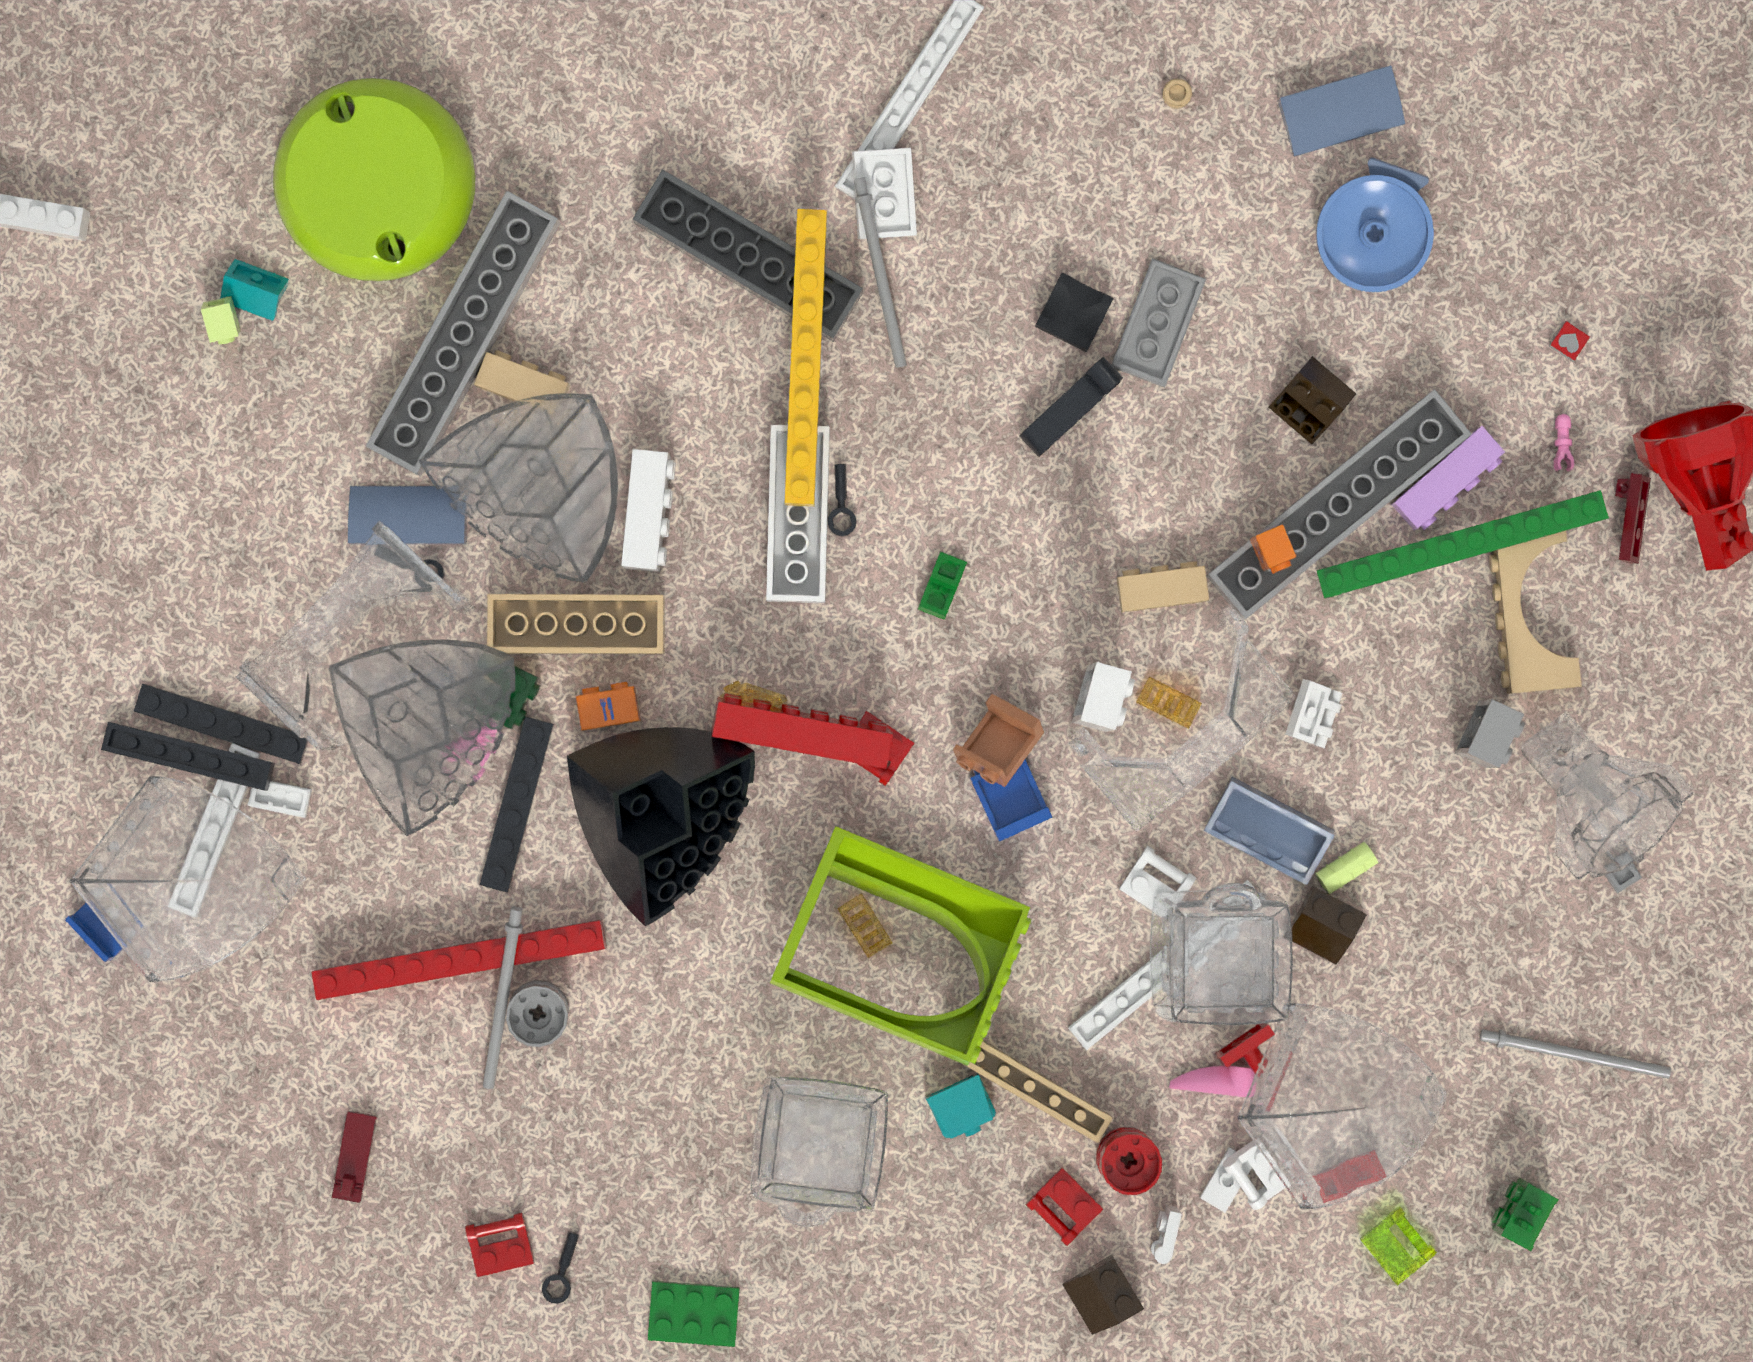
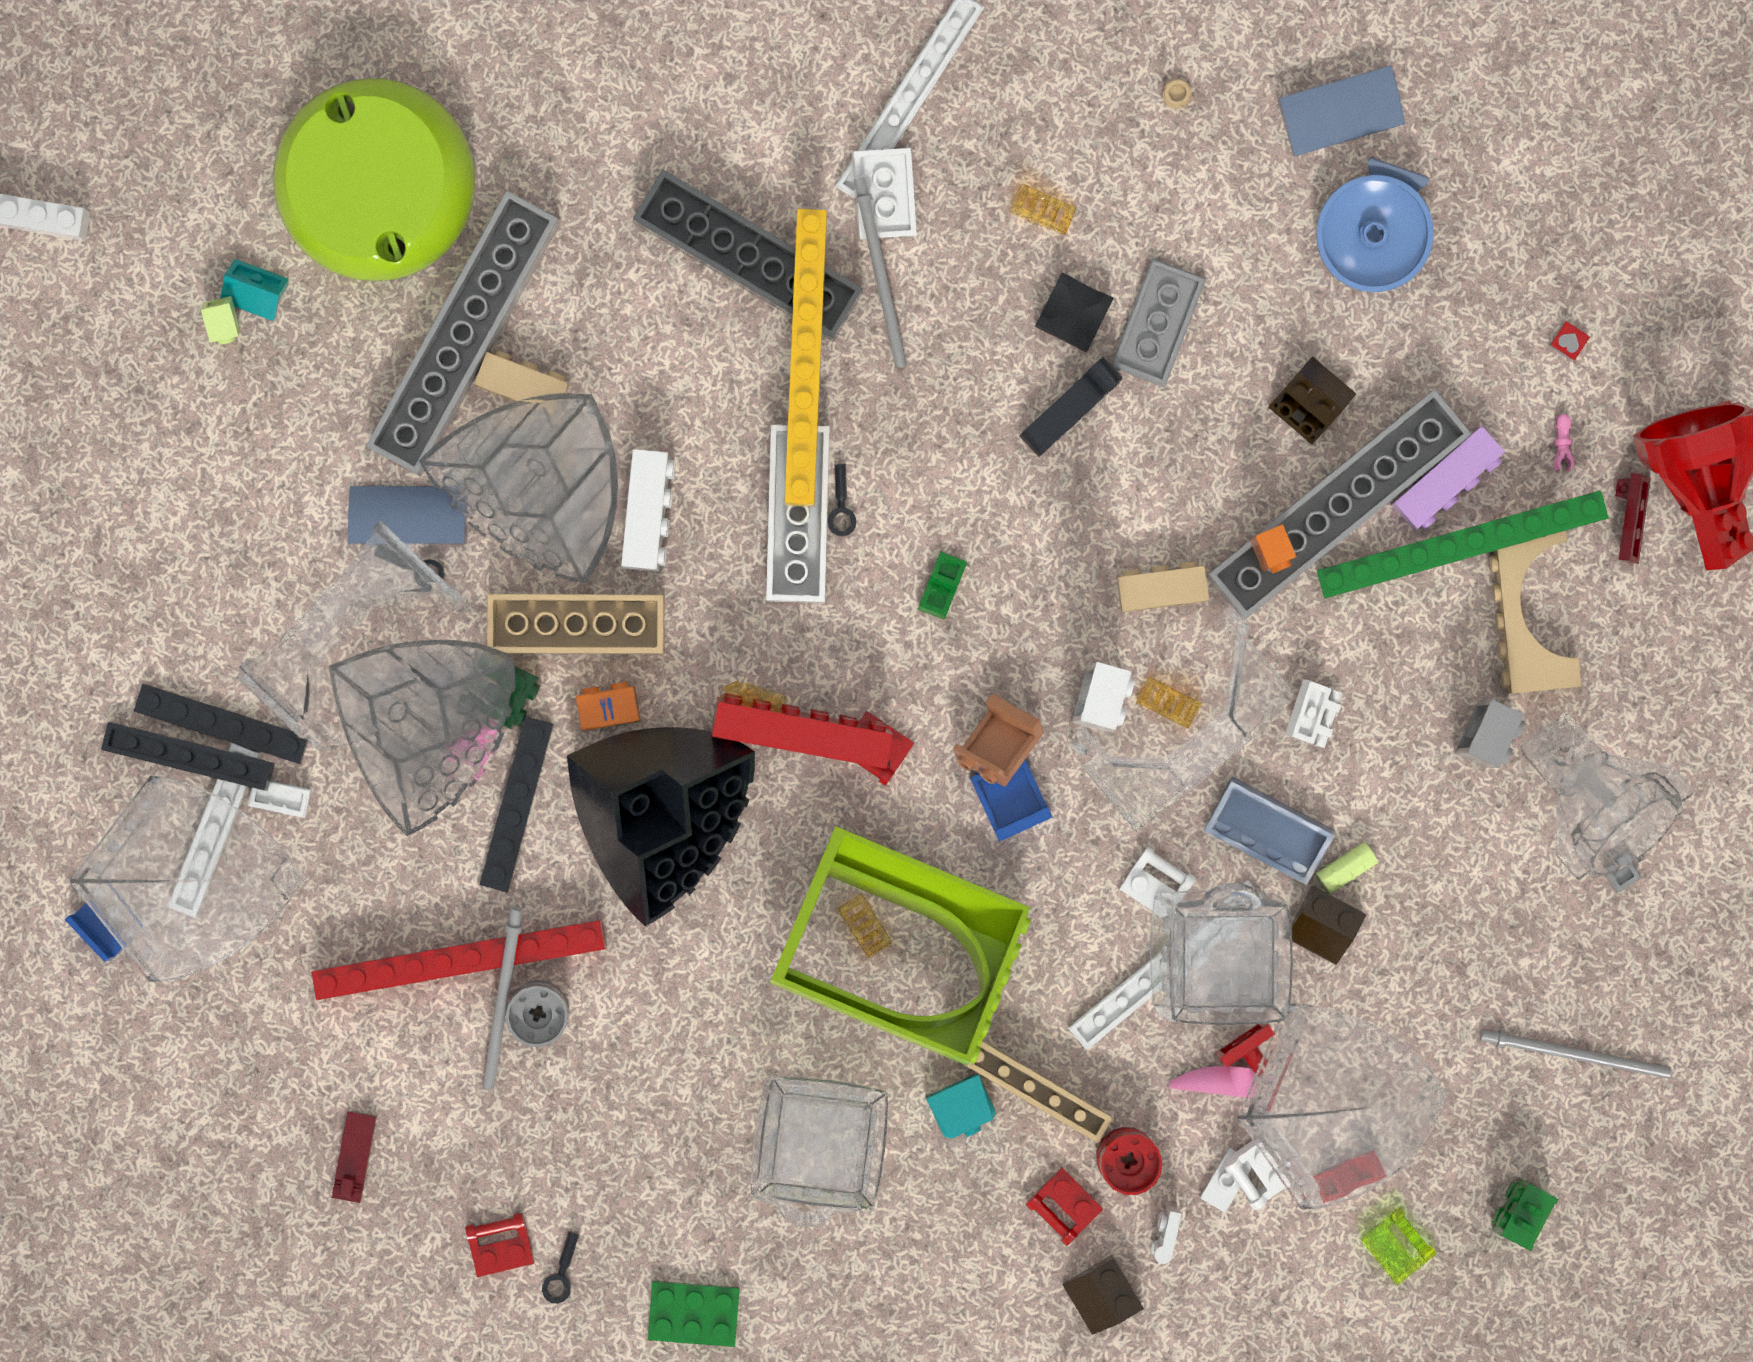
none -> clear yellow slope [1009,184,1076,235]

